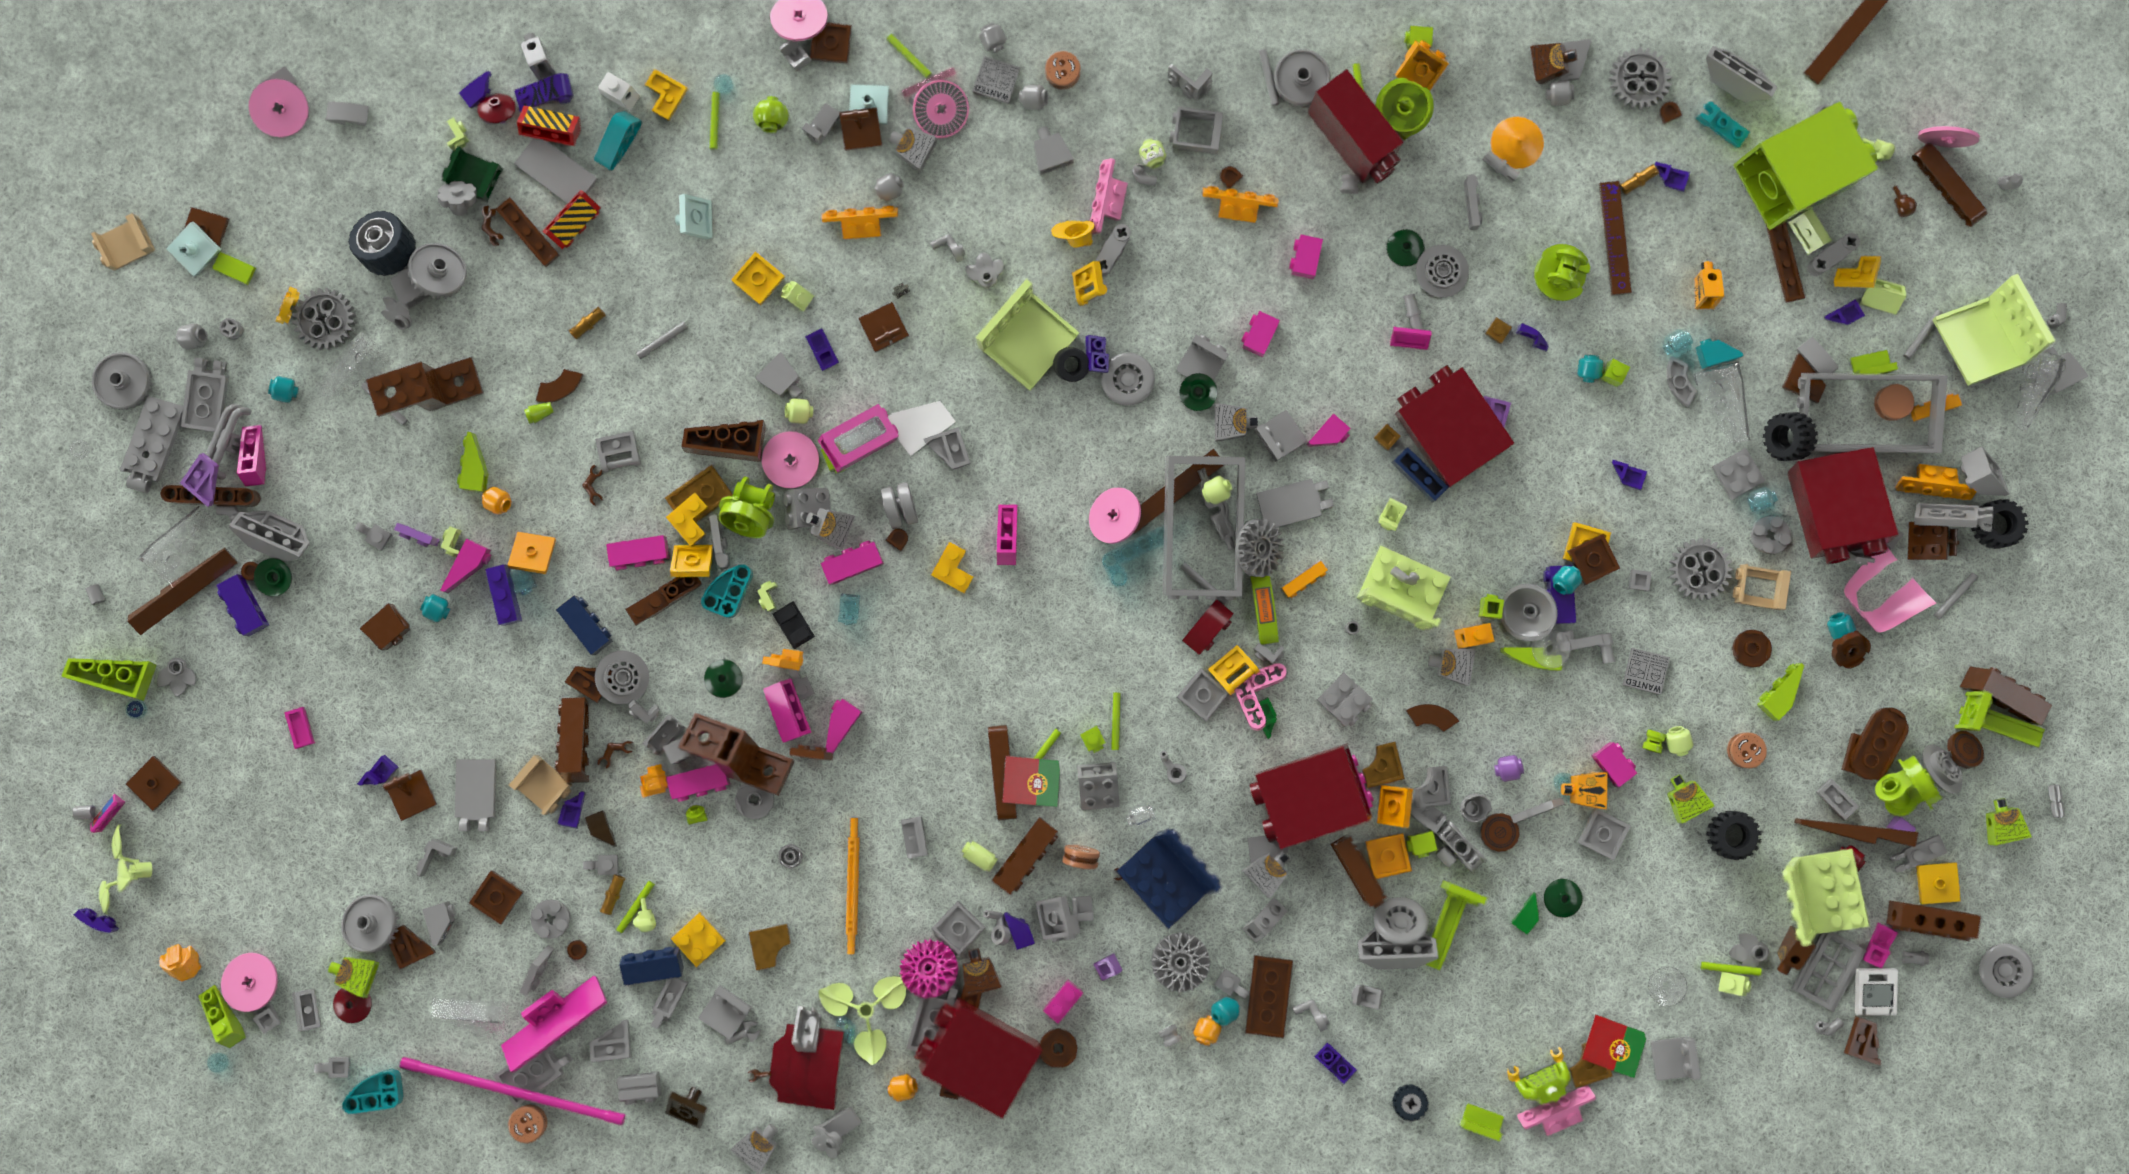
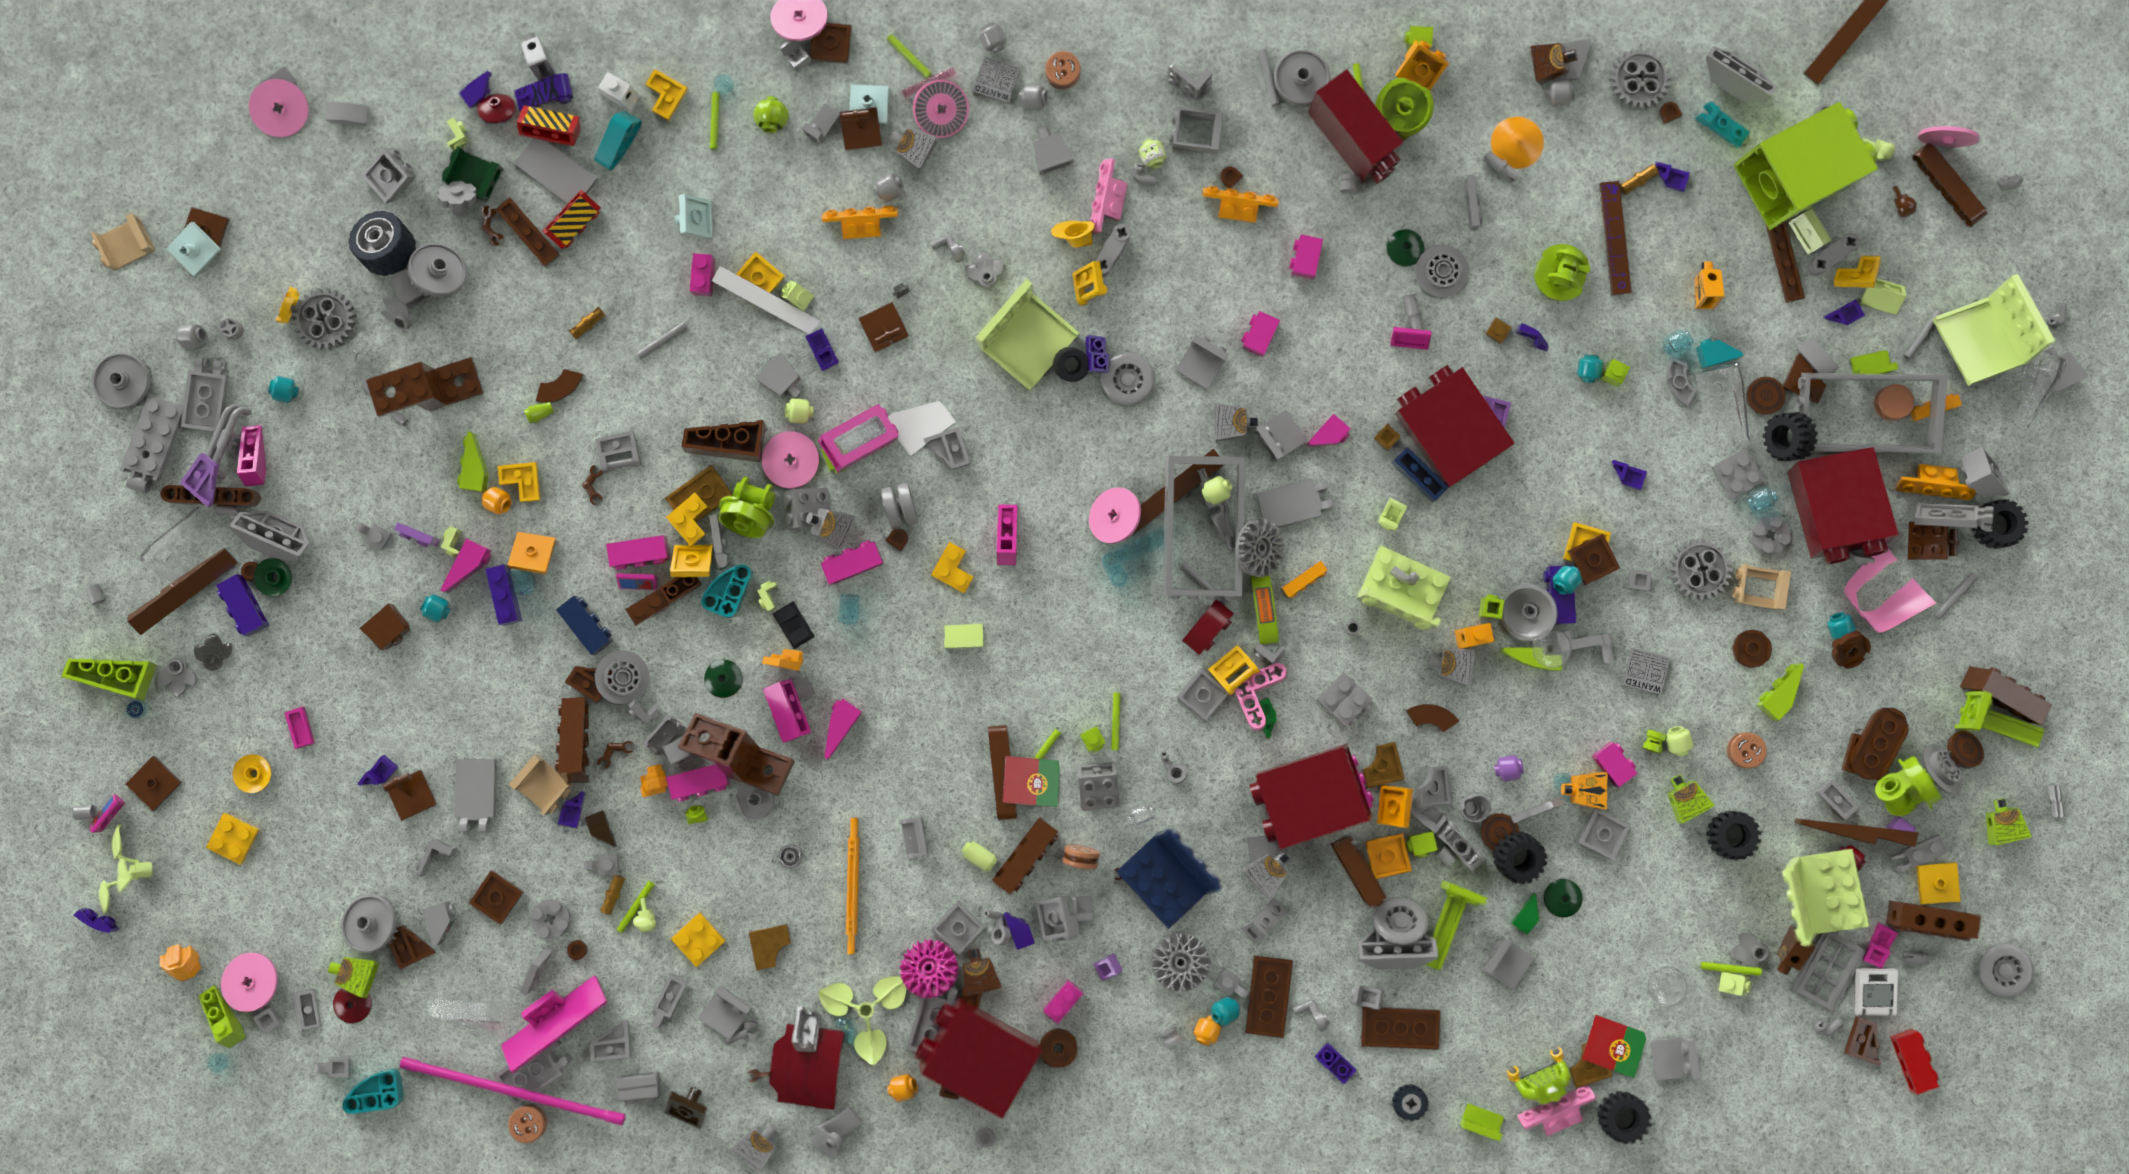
lime tile [212,252,256,285] -> none
dark blue brick [619,947,684,986] -> none
reddish brown wing [789,744,834,761] -> none
dark green dish [1179,373,1218,411] -> none
none -> clear smoke plate [194,633,232,671]
none -> yellow plate [206,813,260,865]
none -> yellow dish [232,754,272,793]
none -> light grey plate [361,148,416,203]
none -> yellow plate [498,462,541,502]
none -> slope [616,573,658,590]
none -> dark pink brick [689,253,715,297]
none -> white sticker [712,266,820,334]
none -> yellowish green panel [944,624,984,648]
none -> light grey plate [976,1127,995,1147]
none -> reddish brown tile [1361,1006,1440,1050]
none -> light grey bracket [1481,936,1533,988]
none -> black tyre [1493,831,1547,884]
none -> black tyre [1597,1091,1652,1144]
none -> reddish brown tile [1746,376,1785,415]
none -> red brick [1890,1029,1939,1095]

